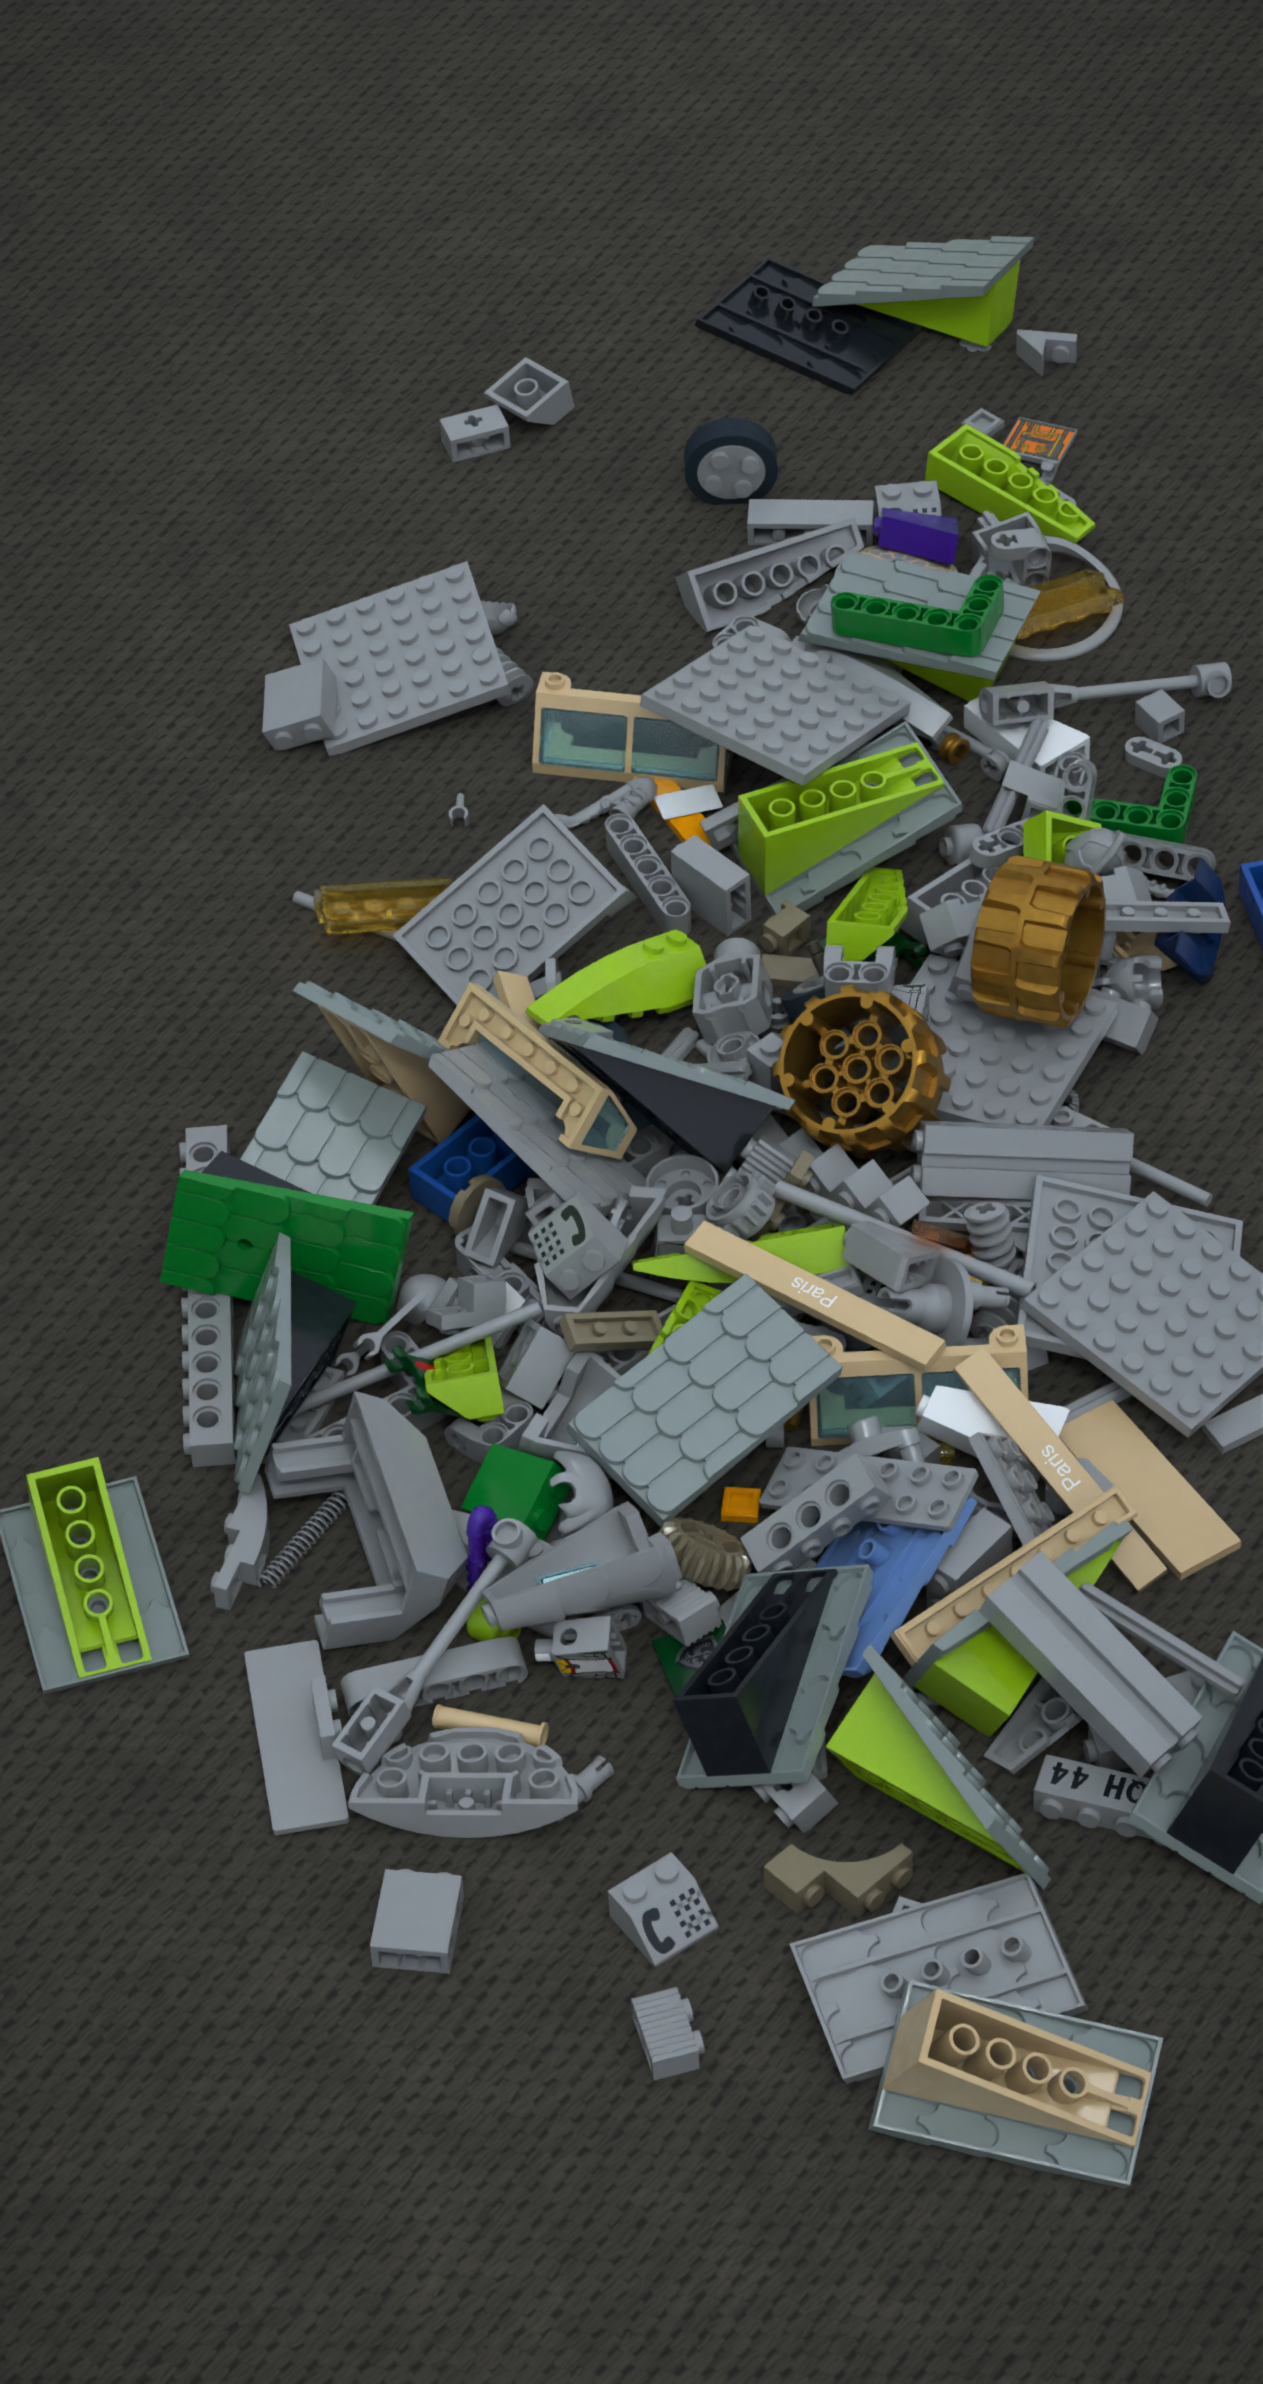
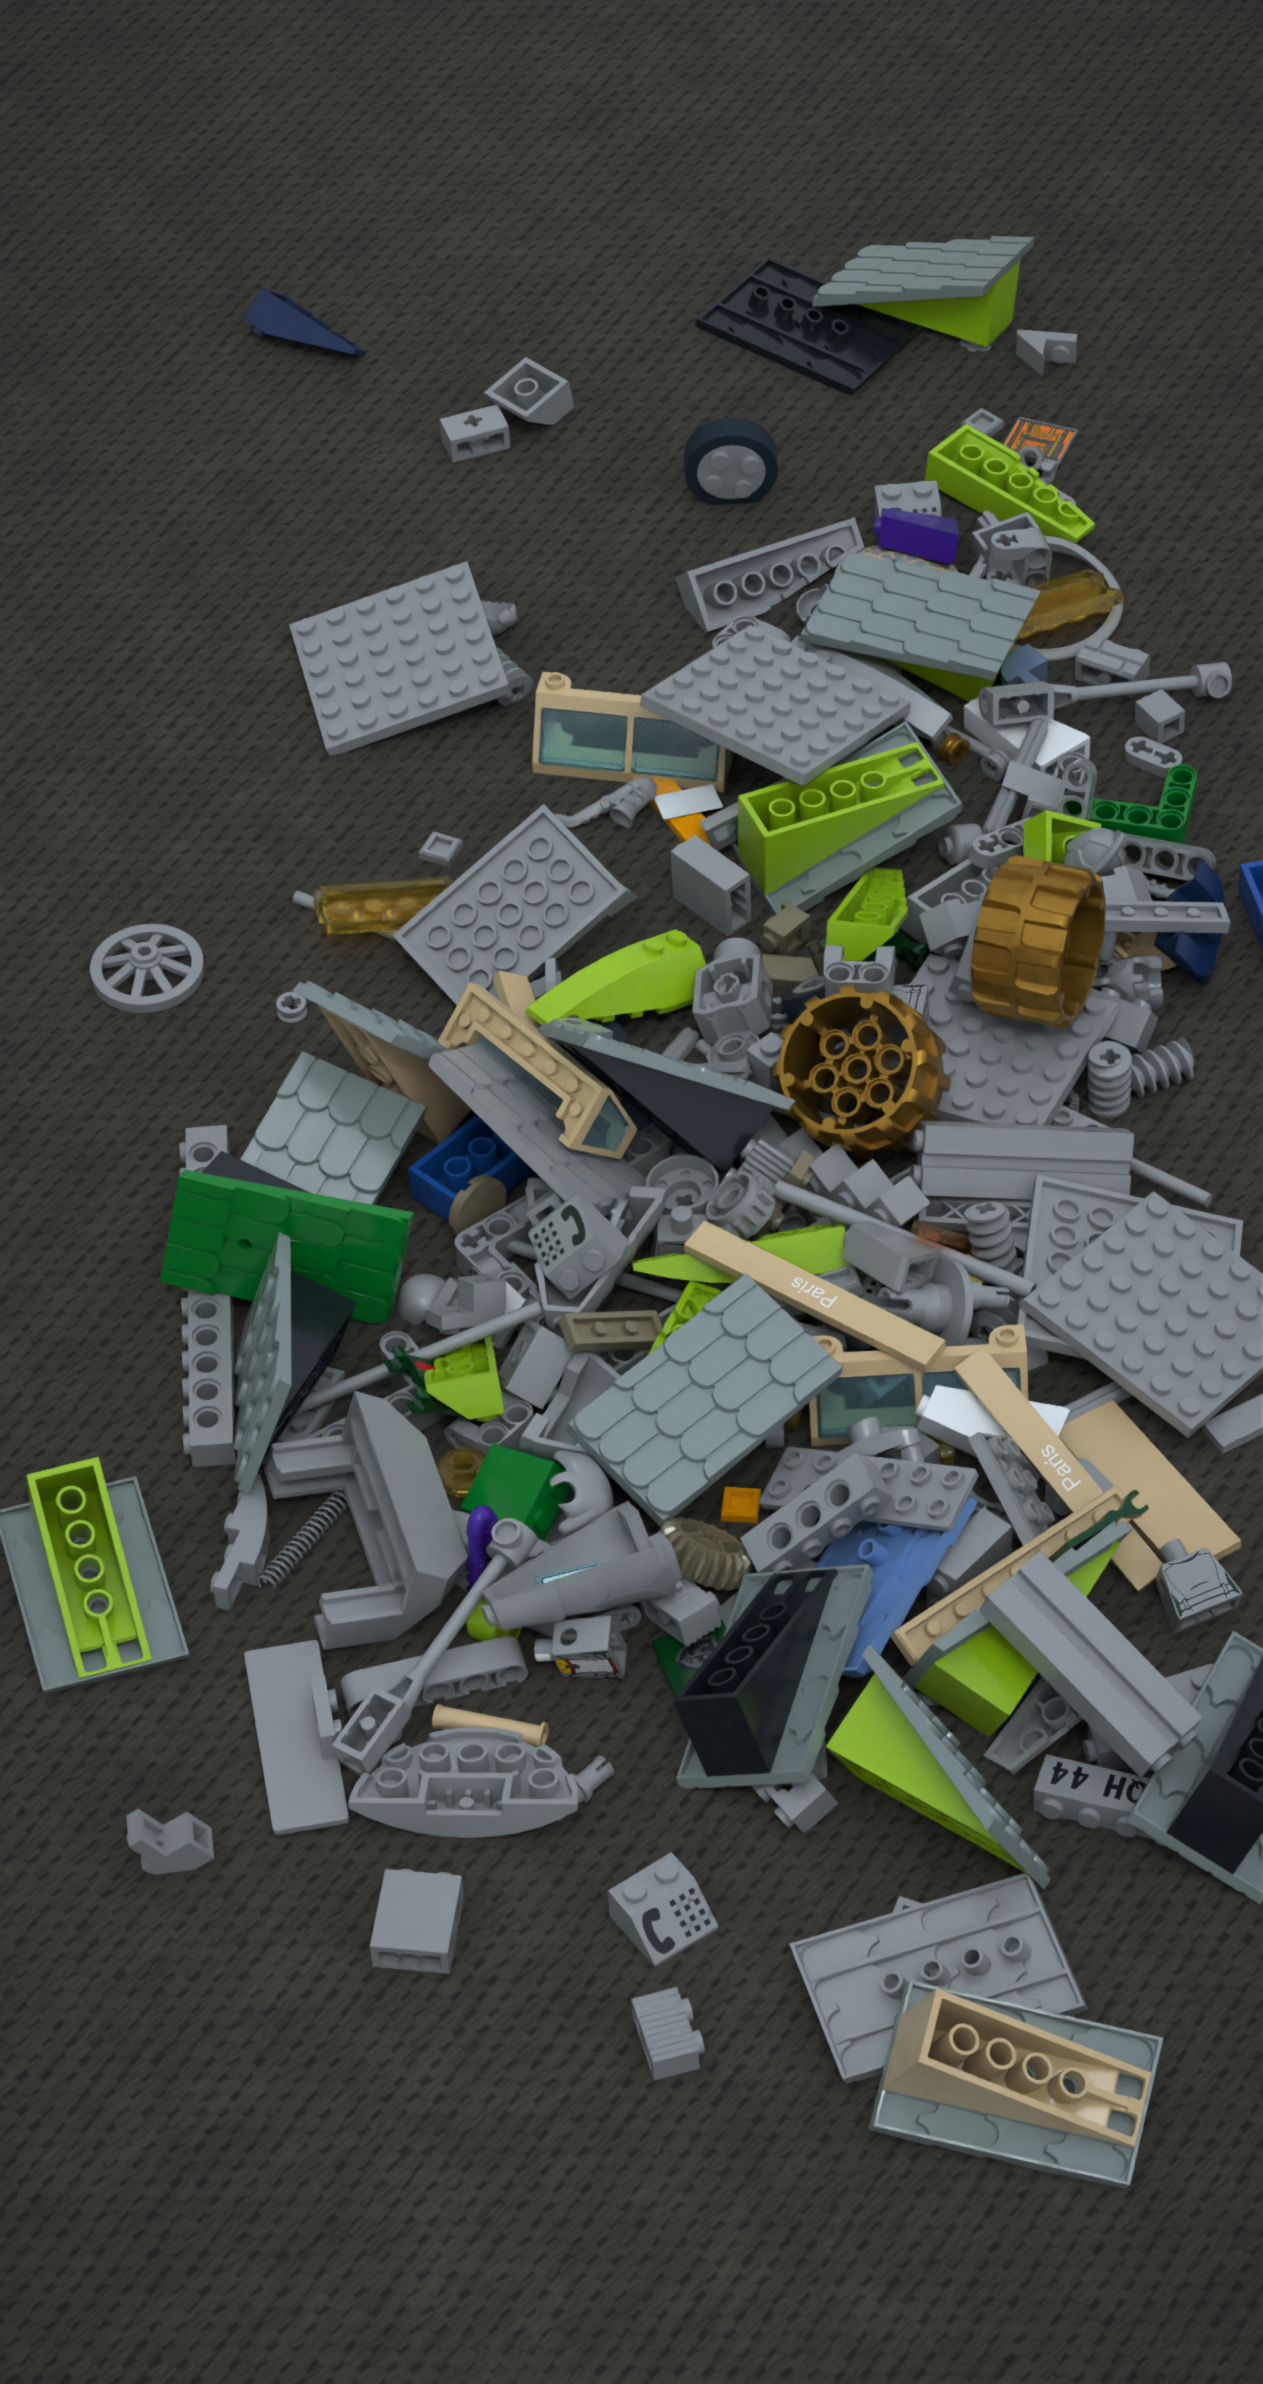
light grey brick [262,658,337,750] -> none
light grey flag [331,1290,427,1380] -> none
light grey hand [449,793,469,827] -> none
light grey slope [463,1188,529,1267] -> none
light grey beam [605,813,692,935] -> none
light grey brick [747,499,874,547] -> none
dark tan arch [764,1843,913,1918] -> none
green beam [830,574,1004,657] -> none
light grey axle [1079,1583,1245,1697] -> none
none -> light grey wheel [90,924,204,1013]
none -> light grey brick [126,1809,214,1875]
none -> dark blue wedge [244,288,366,357]
none -> light grey bush [276,992,307,1023]
none -> light grey tile [419,831,463,867]
none -> clear yellow plate [438,1447,486,1497]
none -> sand blue brick [1001,643,1048,686]
none -> light grey axle [1018,445,1045,472]
none -> dark green flag [1048,1490,1149,1563]
none -> light grey brick [1075,636,1150,698]
none -> light grey piece [1087,1041,1132,1118]
none -> light grey piece [1131,1037,1194,1098]
none -> light grey torso [1155,1539,1243,1633]

